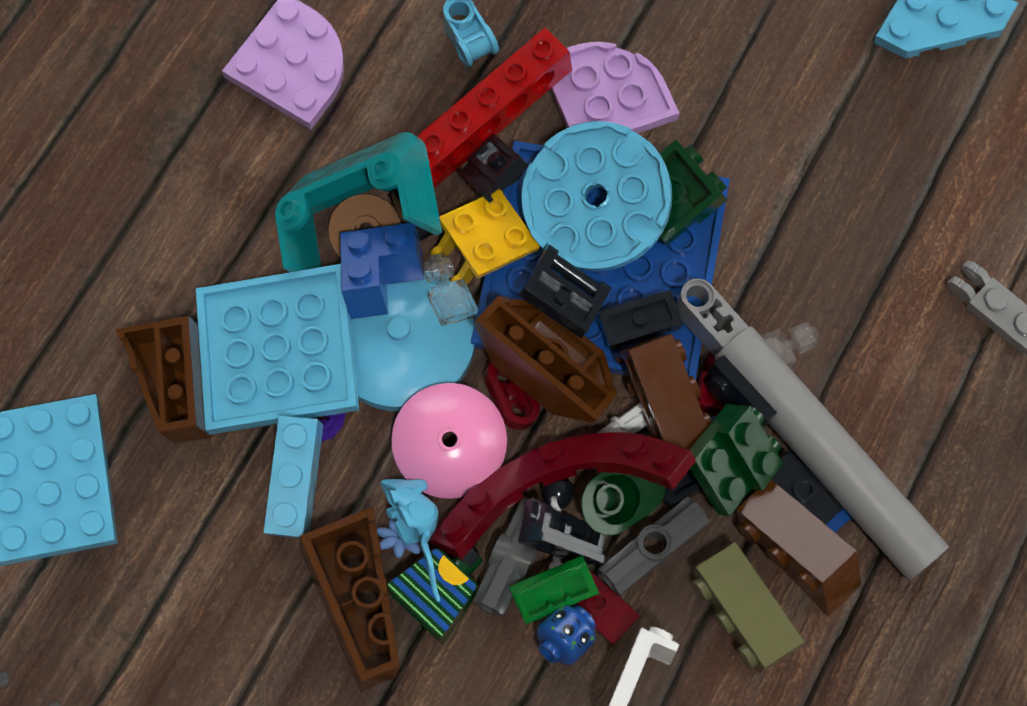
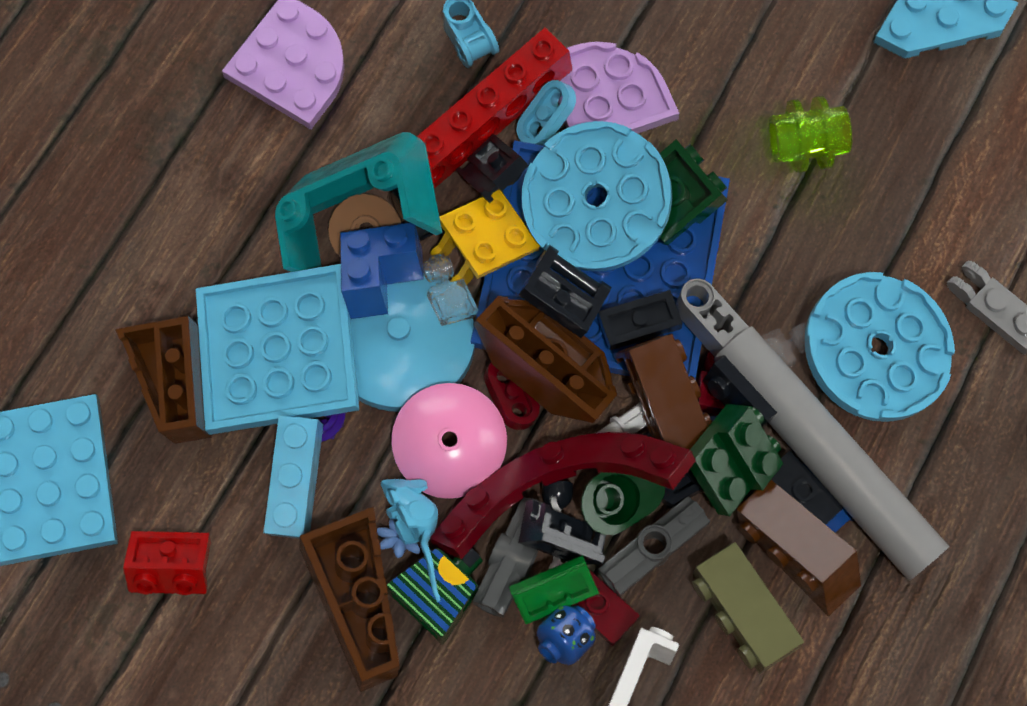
none -> red bracket [123,531,211,595]
none -> medium azure plate [516,80,576,145]
none -> clear neon green piece [768,96,852,173]
none -> medium azure plate [805,272,955,422]

